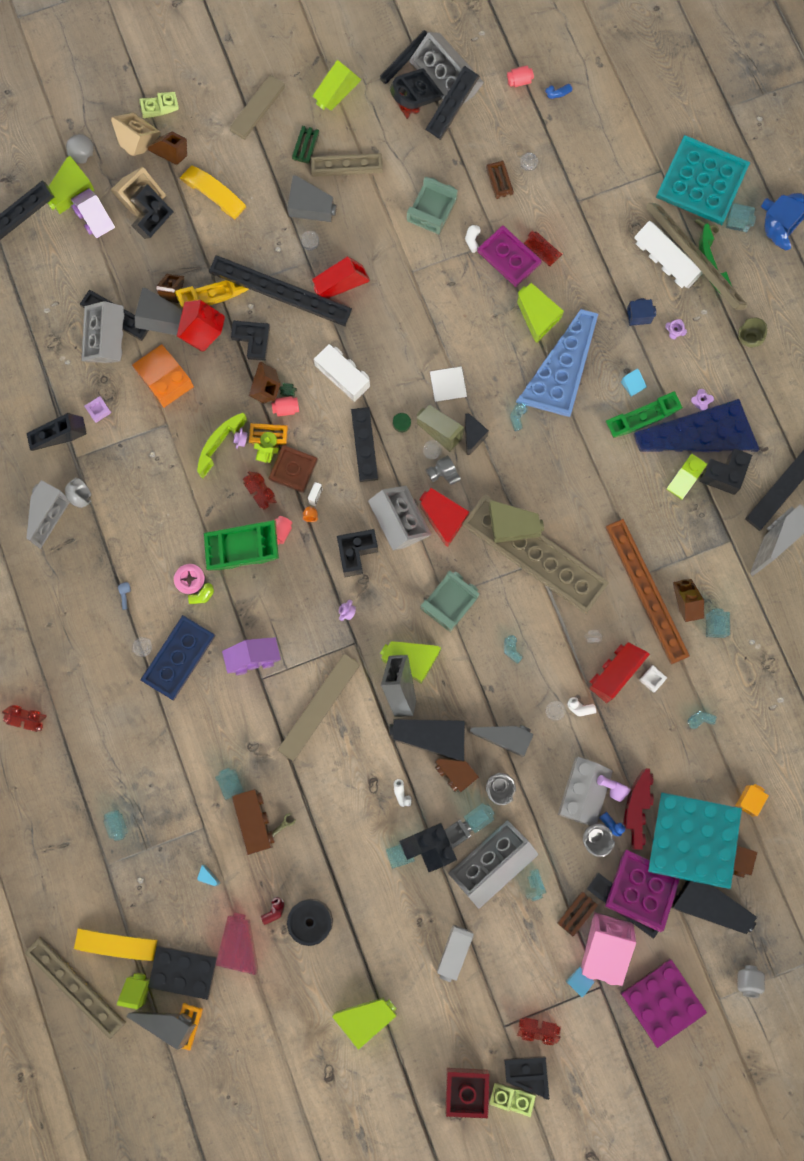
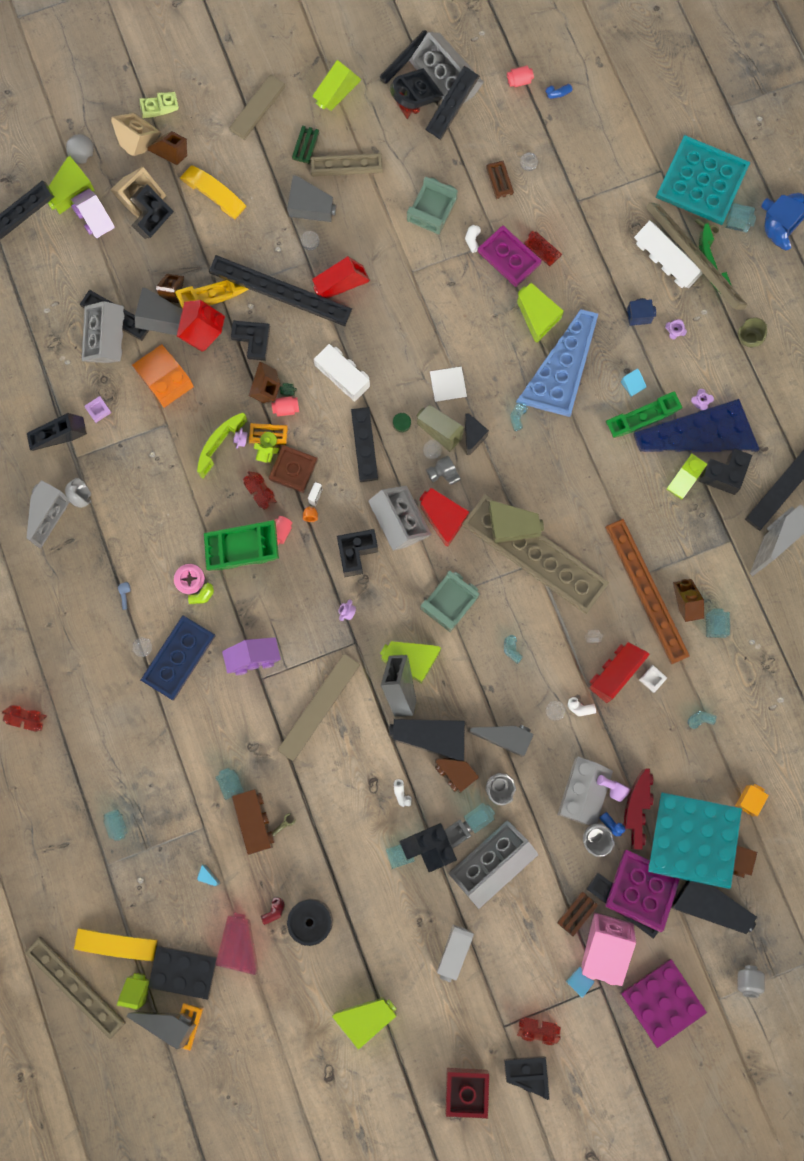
yellowish green slope [489,1083,536,1117] -> none
clear light blue bracket [525,869,546,902] -> none

